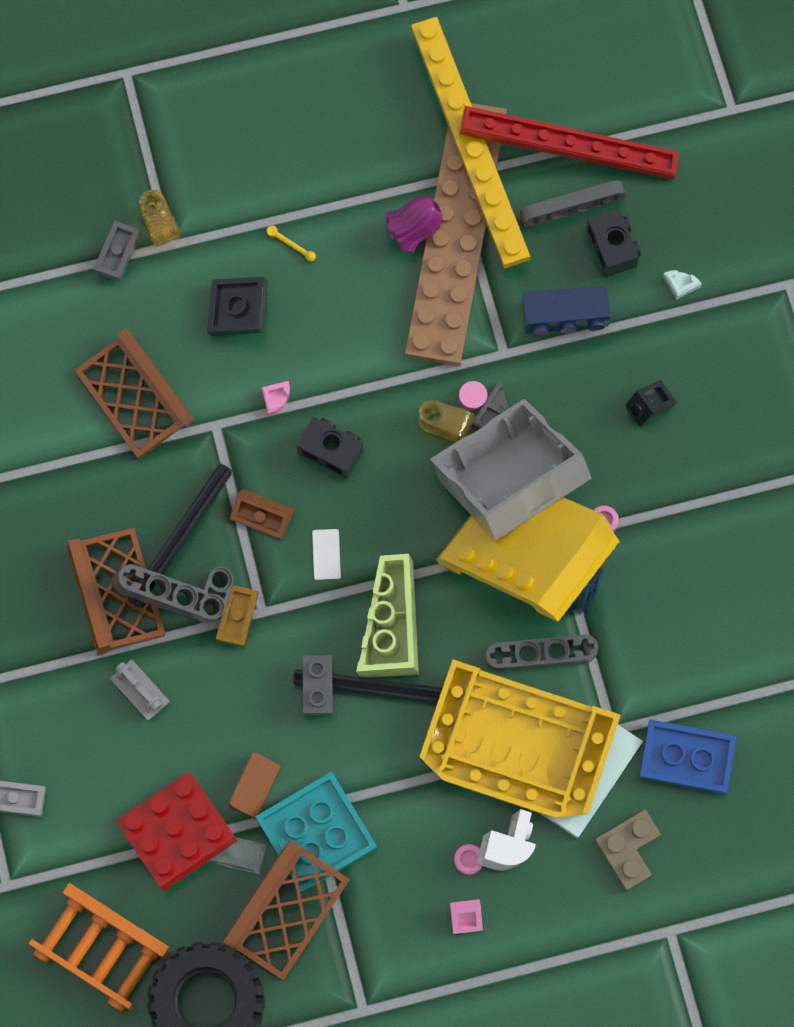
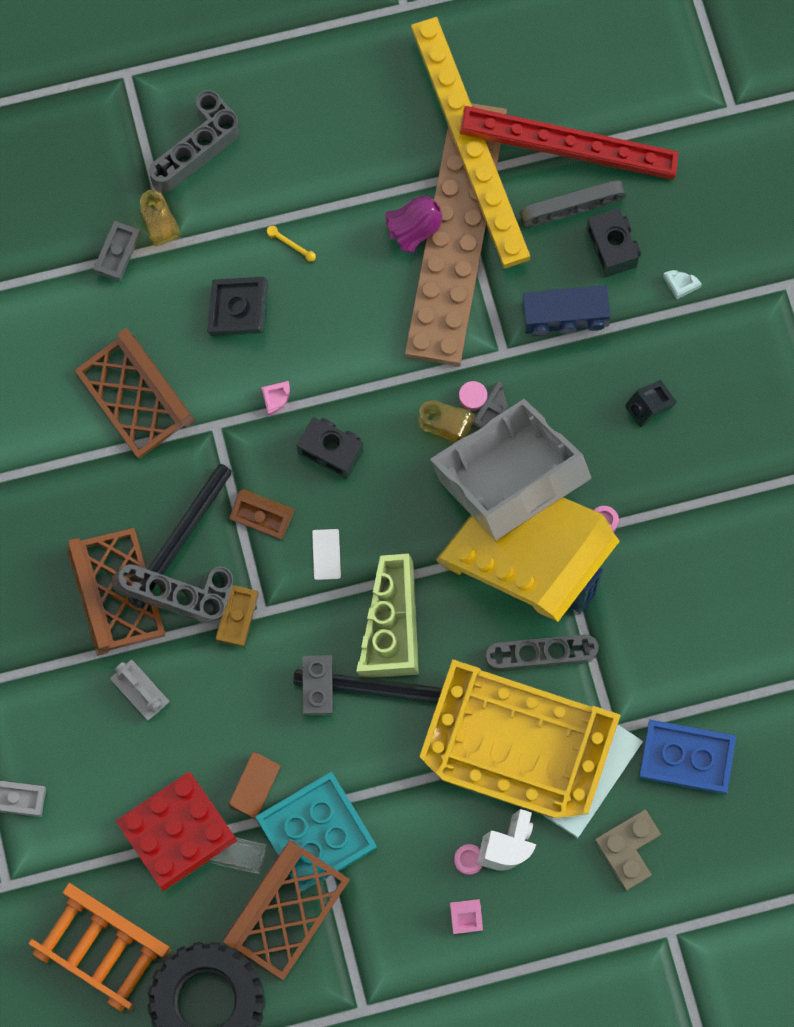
none -> dark grey beam [149,90,239,193]

